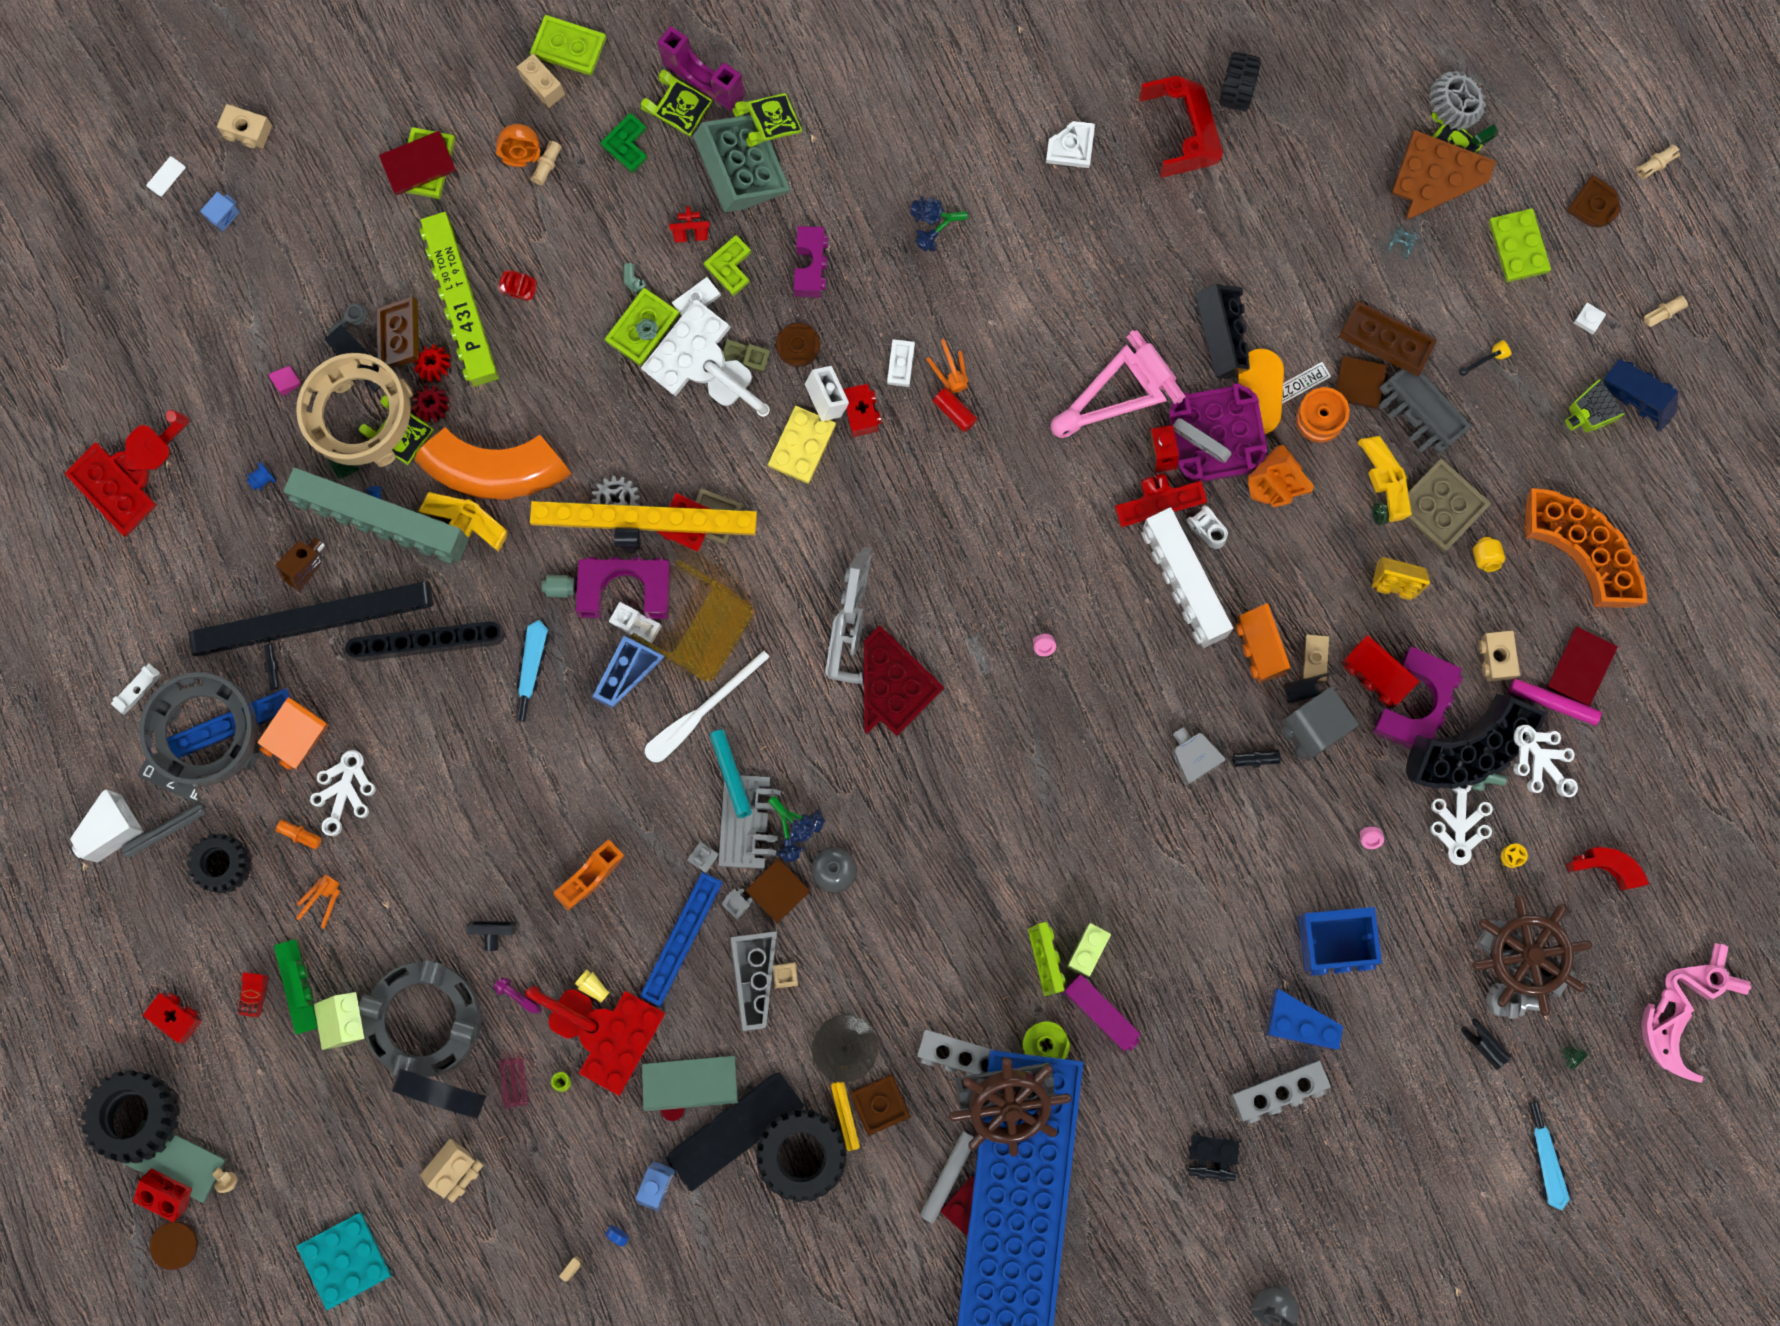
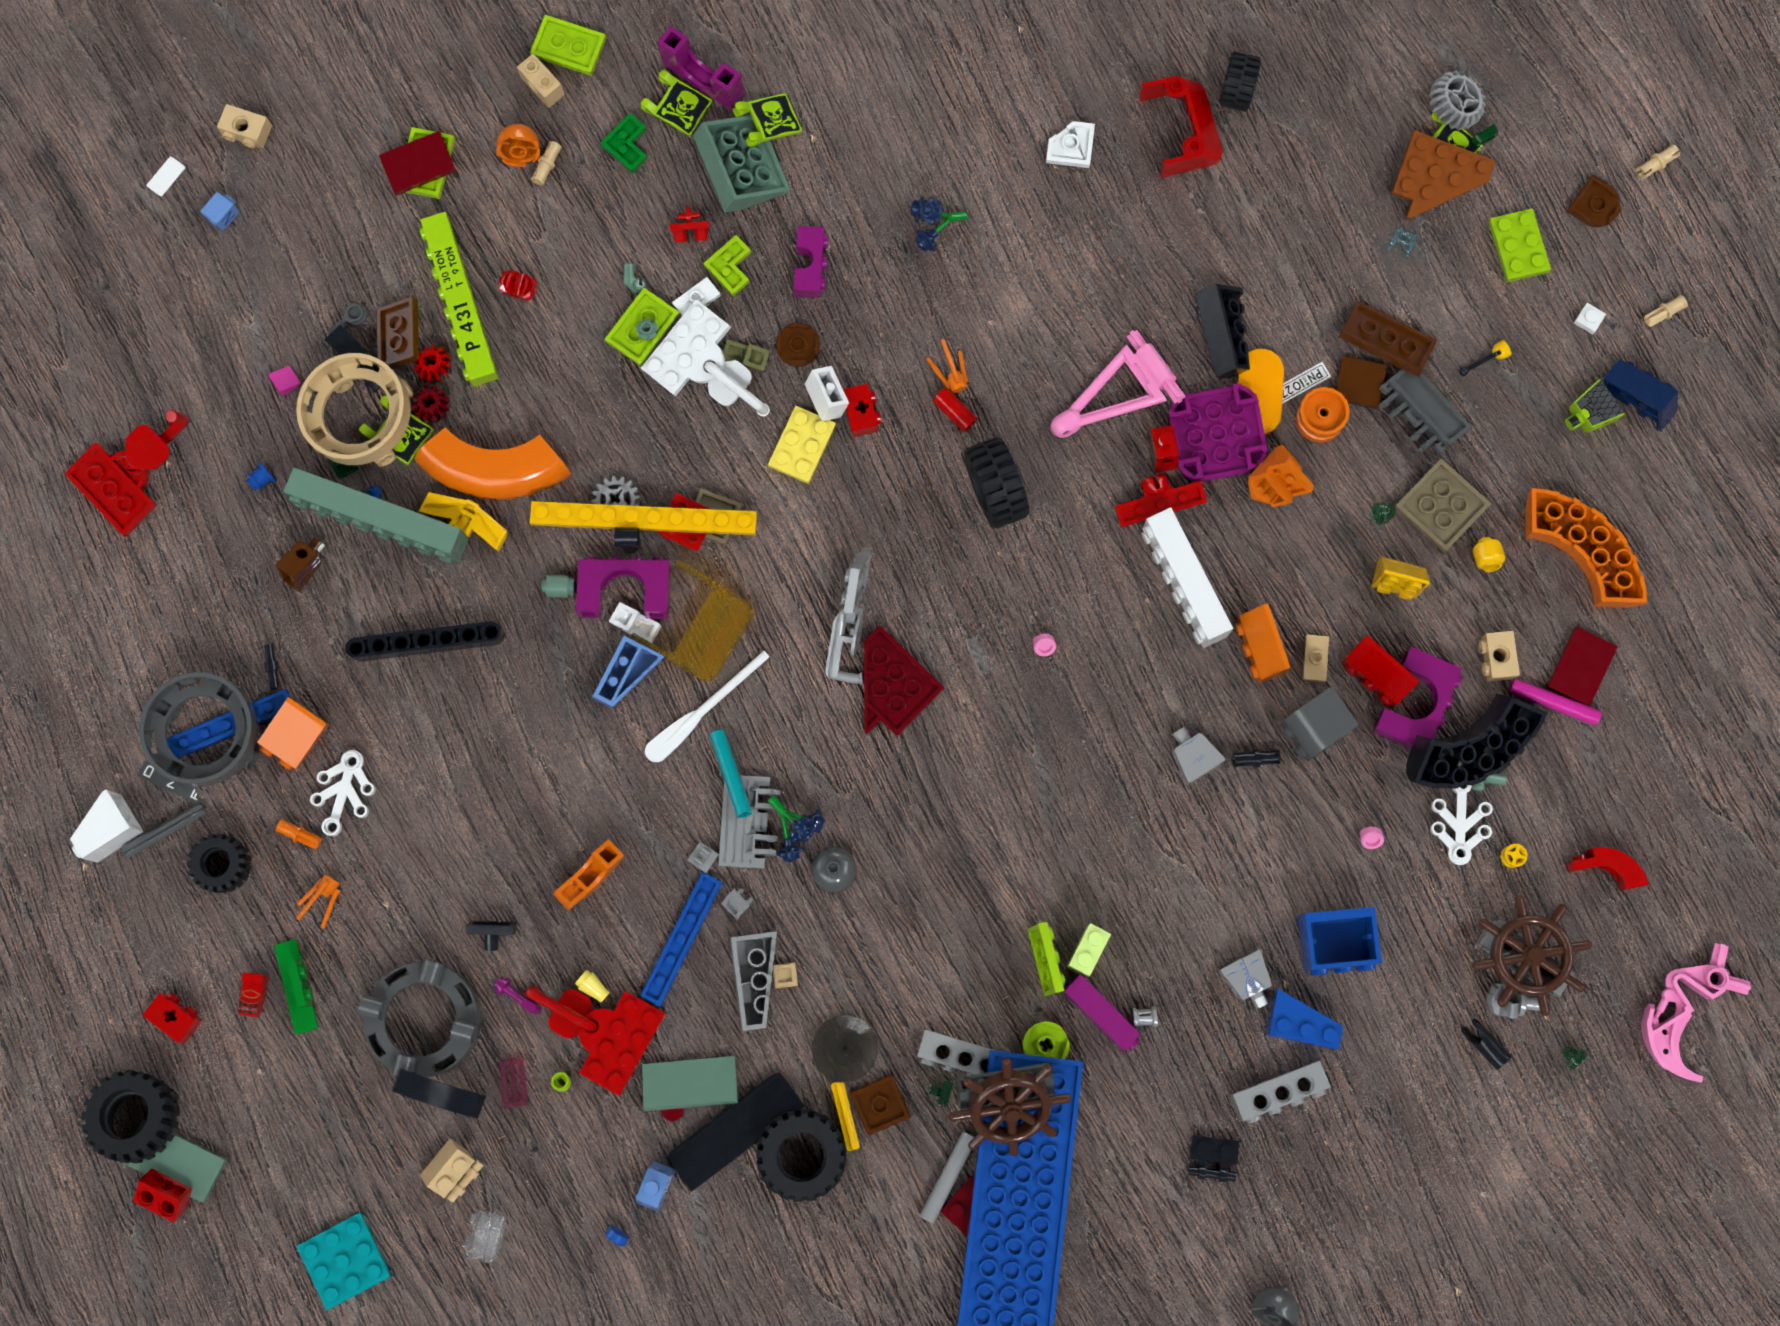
white piece [111,664,162,715] -> none
reddish brown tile [149,1222,198,1270] -> none
black beam [188,582,434,656] -> none
tan plate [212,1167,238,1193] -> none
yellowish green brick [314,992,364,1050] -> none
medium azure sword [516,620,550,722] -> none
tan tile [559,1256,583,1282] -> none
reddish brown tile [745,858,811,924] -> none
white plate [887,340,915,387] -> none
light grey beam [1173,418,1232,463] -> none
white piece [1187,505,1228,549] -> none
black piece [1284,673,1339,704] -> none
yellow plate [1357,436,1412,522] -> none
white plant [1513,725,1578,797] -> none
medium azure sword [1529,1101,1571,1210] -> none
none -> clear brick [463,1209,508,1264]
none -> clear green tile [928,1081,953,1106]
none -> black tyre [964,437,1030,528]
none -> light grey bush [1132,1006,1158,1029]
none -> light grey torso [1218,949,1272,1009]

